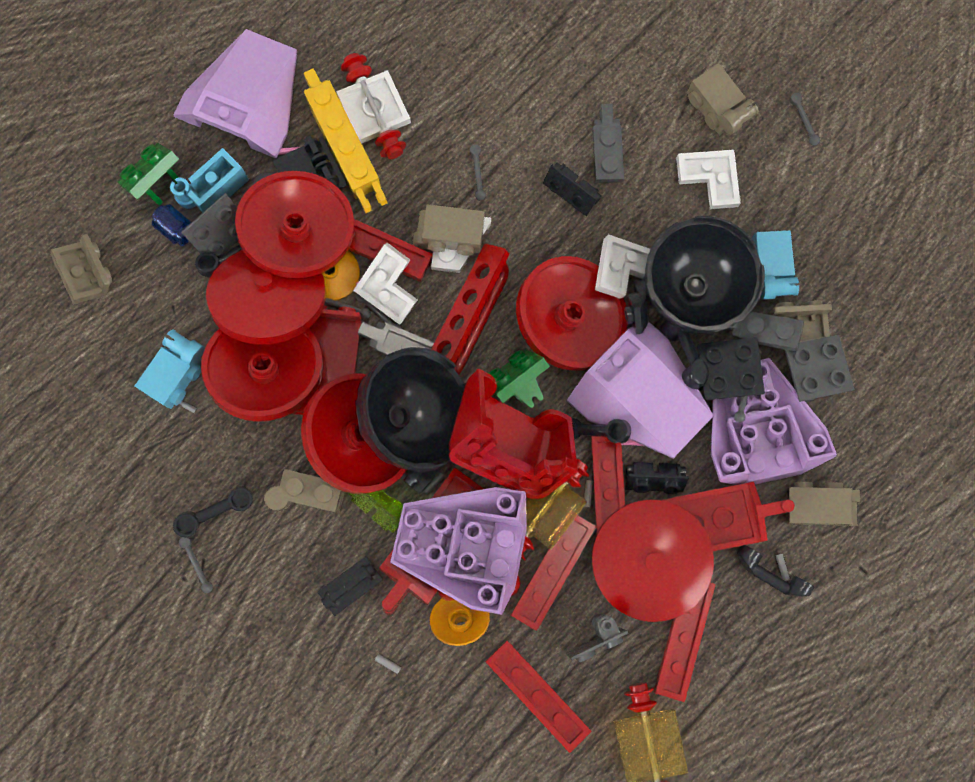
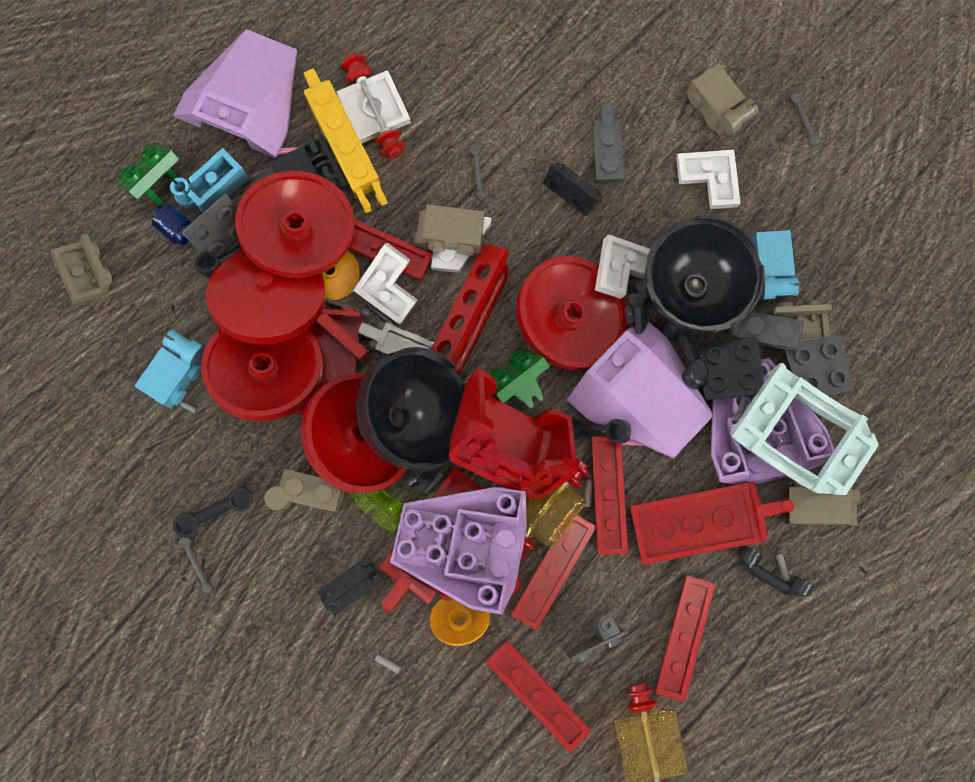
red dish [592,500,714,622] -> none
black hinge [625,462,689,494] -> none
none -> red tile [316,313,369,364]
none -> light aqua wedge [730,363,879,495]

